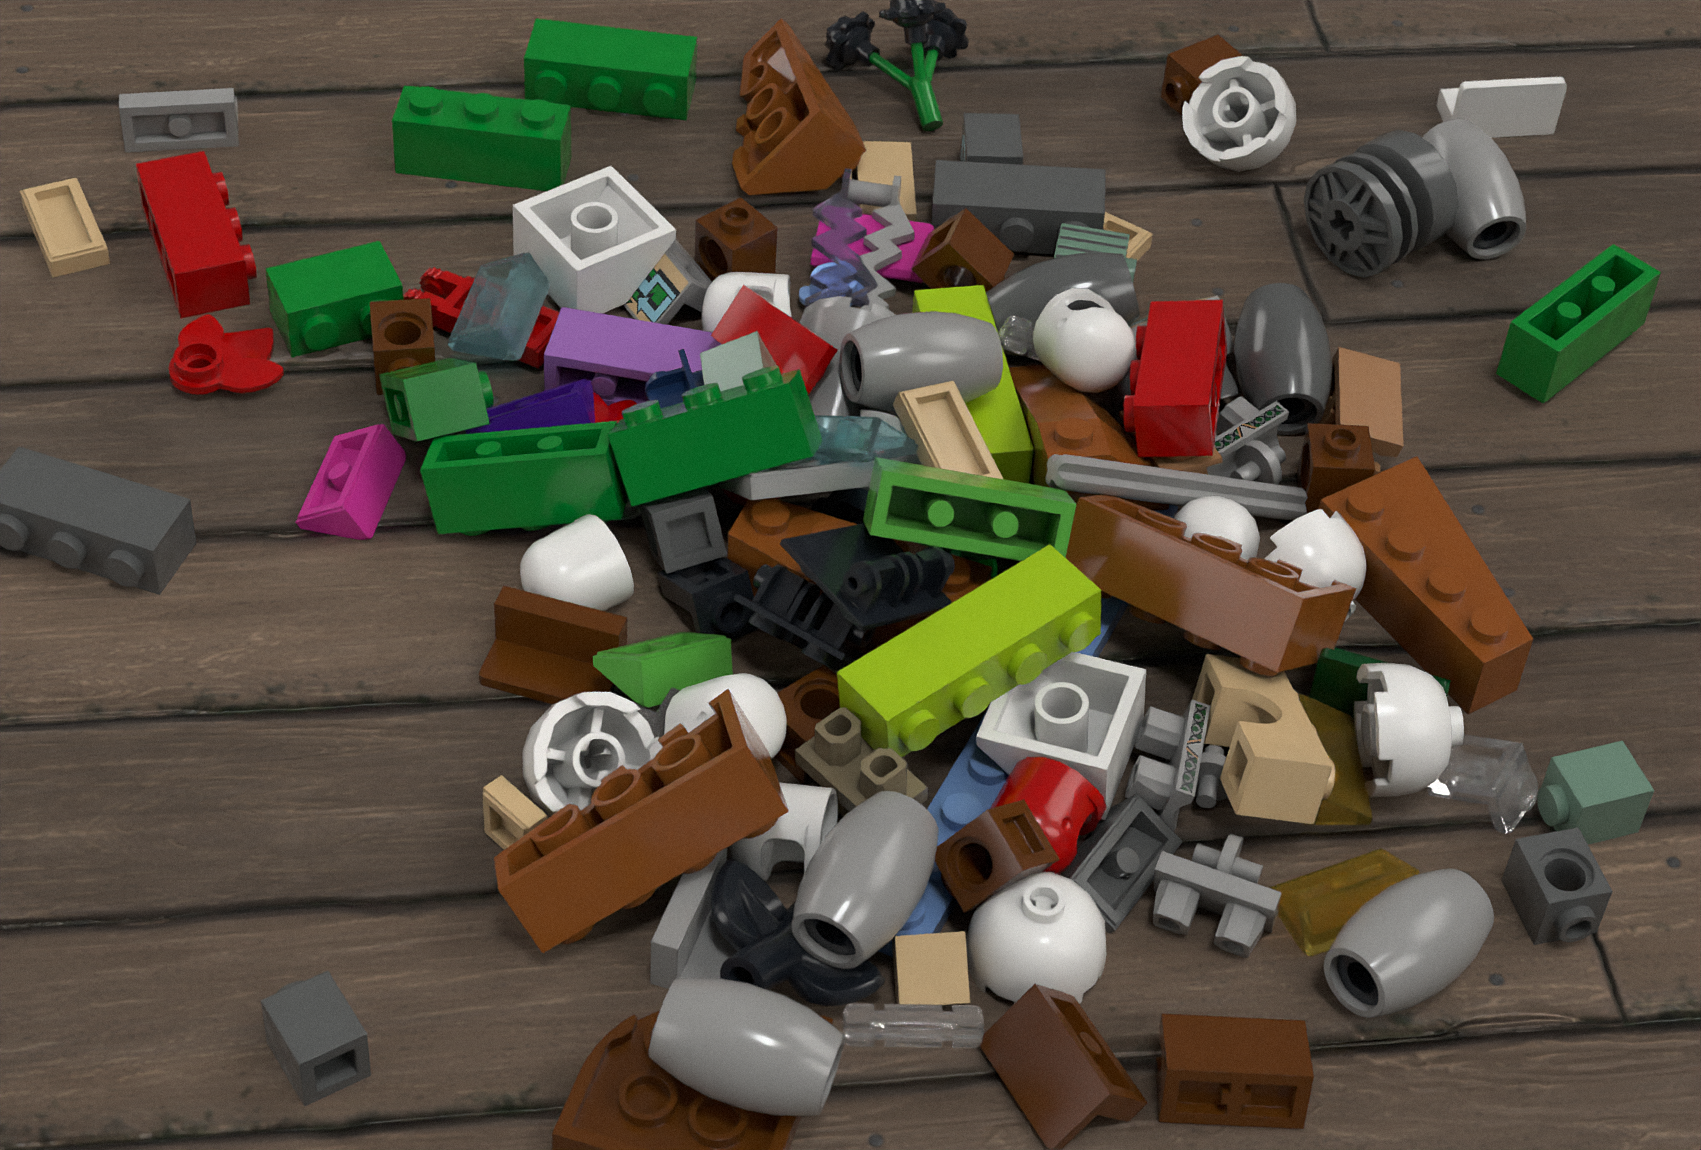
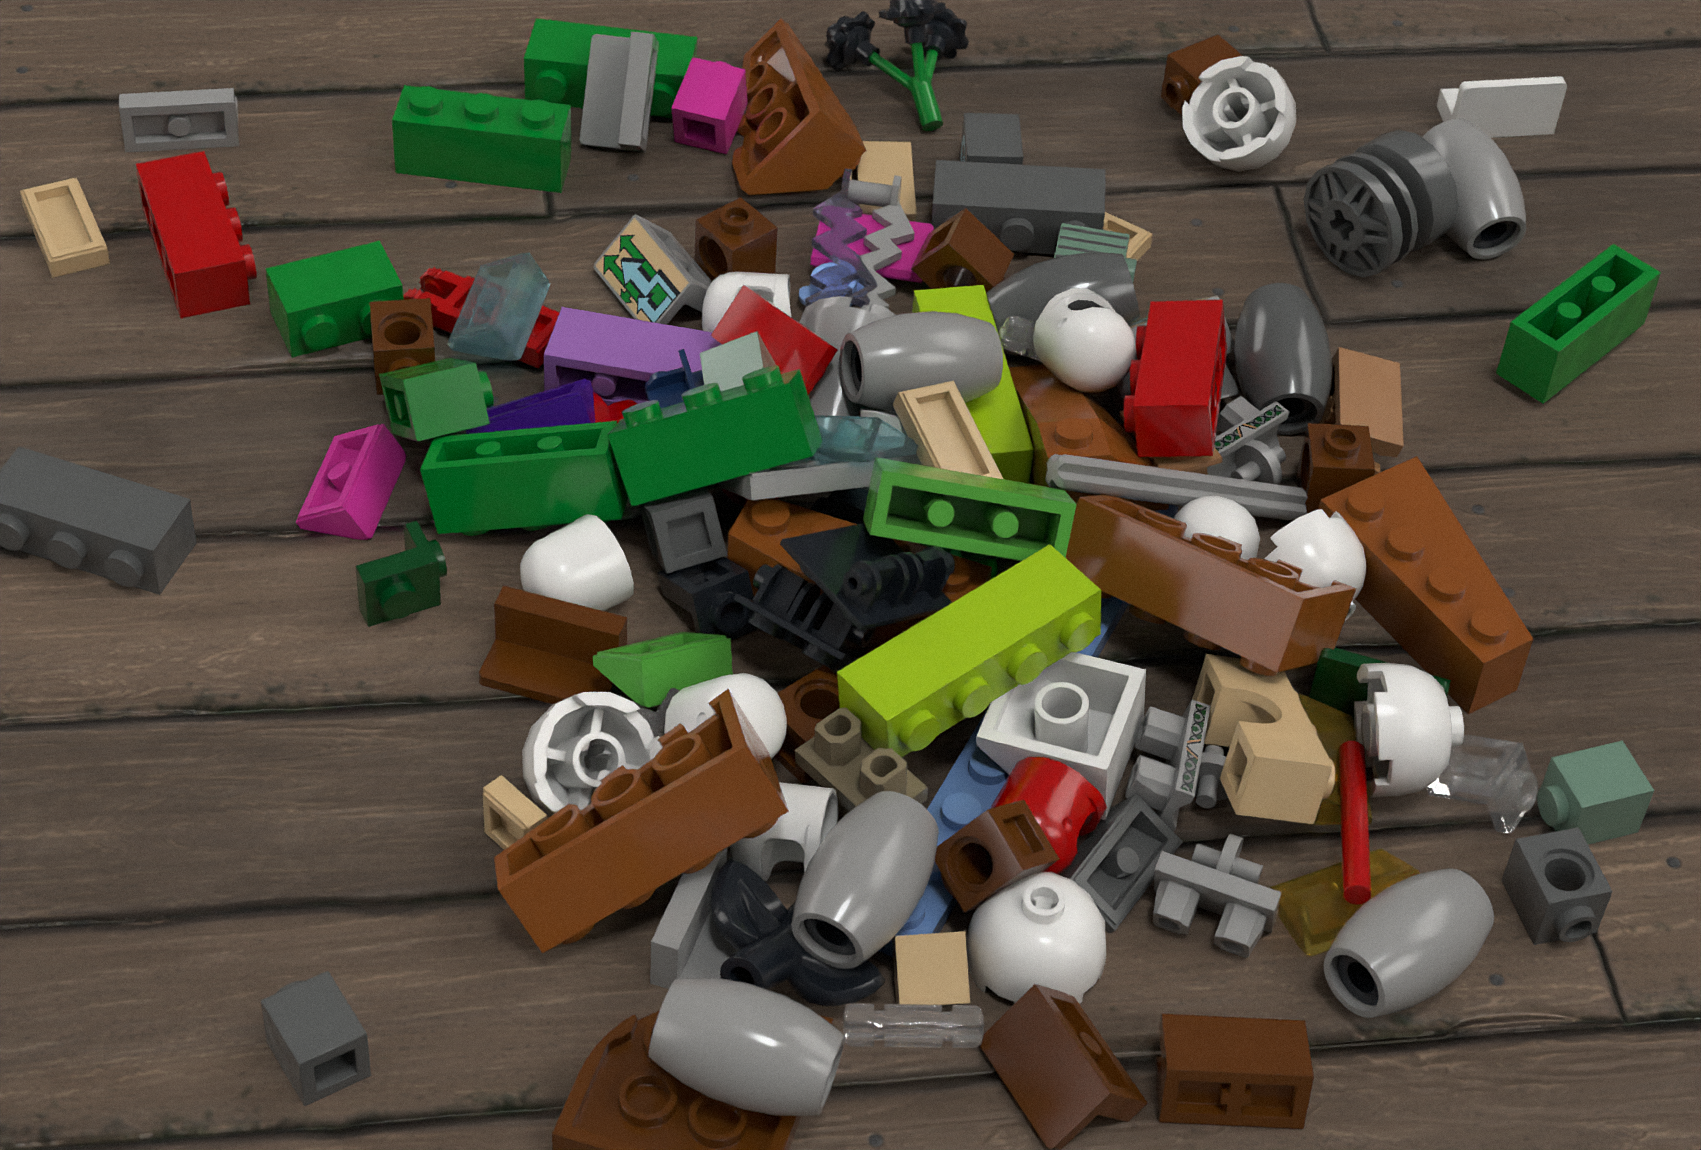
red plate [169,314,284,395] -> none
white slope [513,166,676,314] -> none
none -> dark green bracket [355,521,447,627]
none -> light grey panel [580,31,659,153]
none -> dark pink brick [671,57,747,155]
none -> red bar [1338,741,1372,905]

